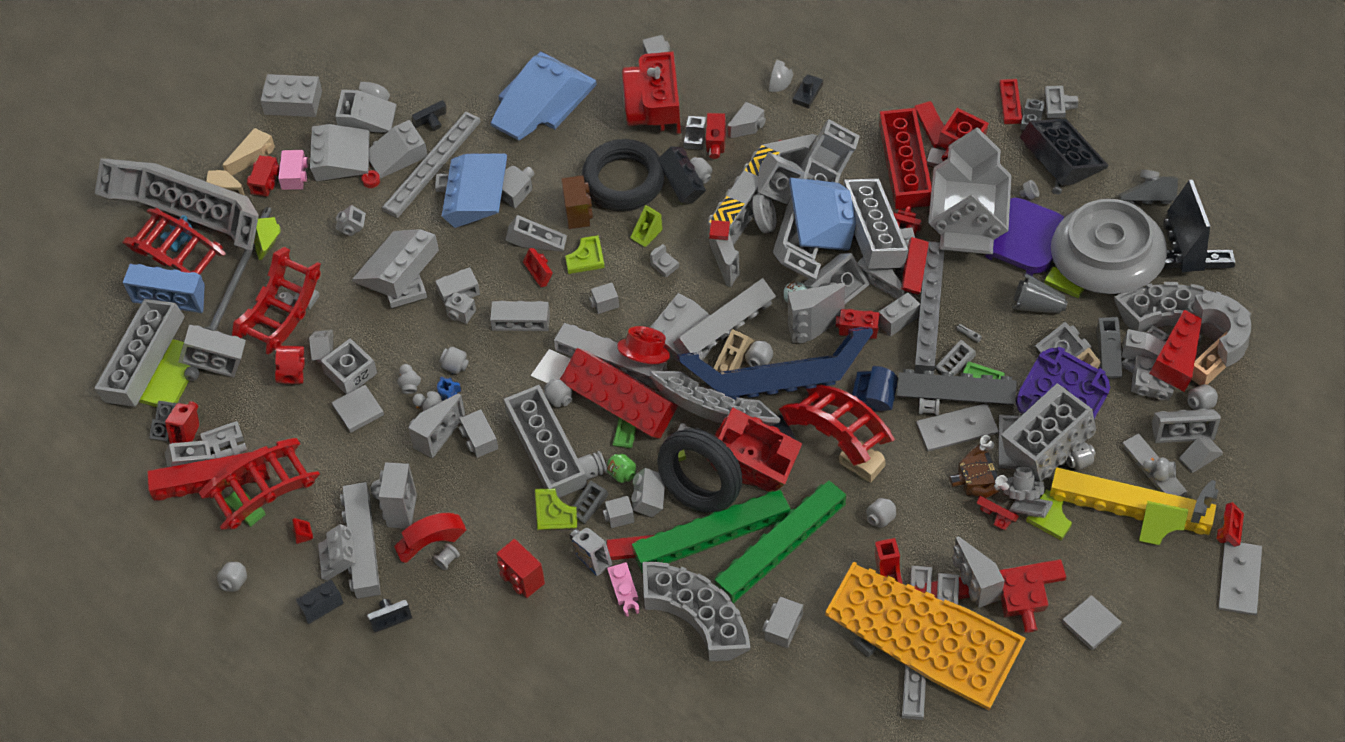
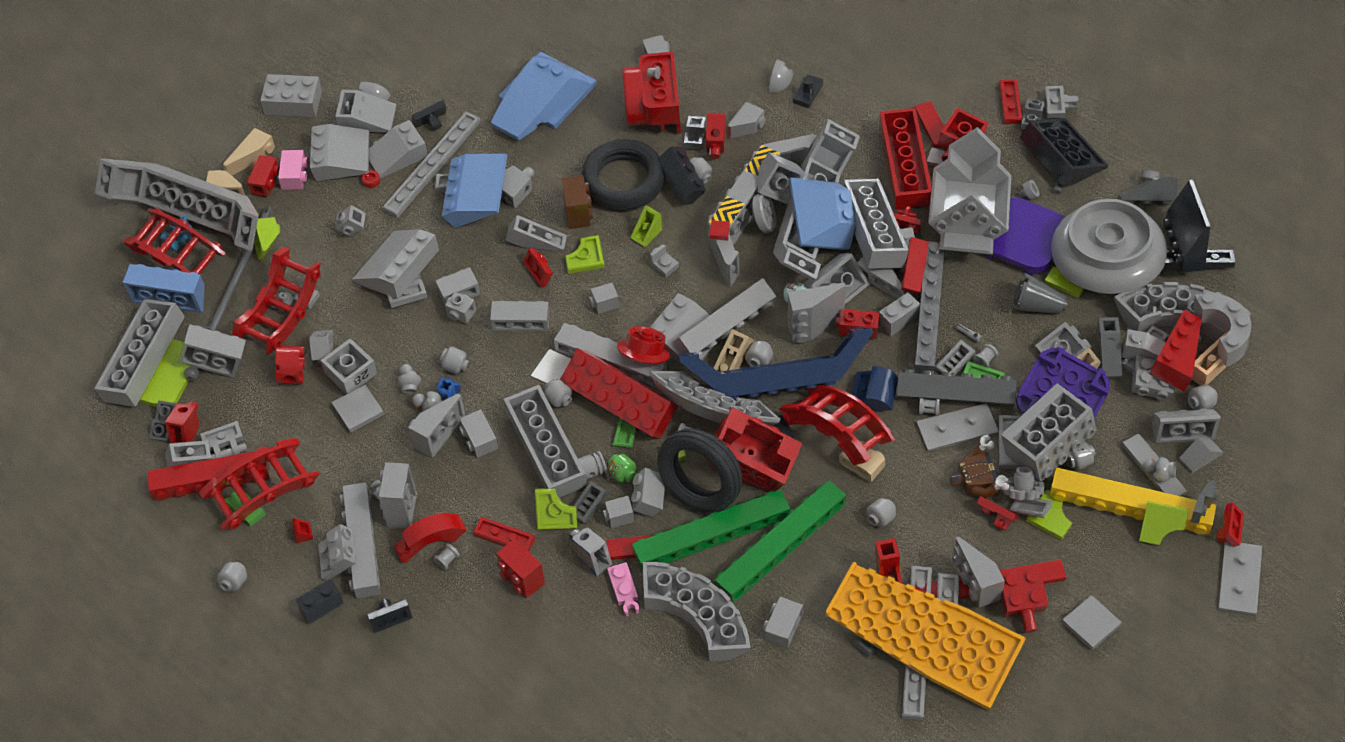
none -> red tile [473,516,536,551]
none -> light grey bush [973,344,999,367]

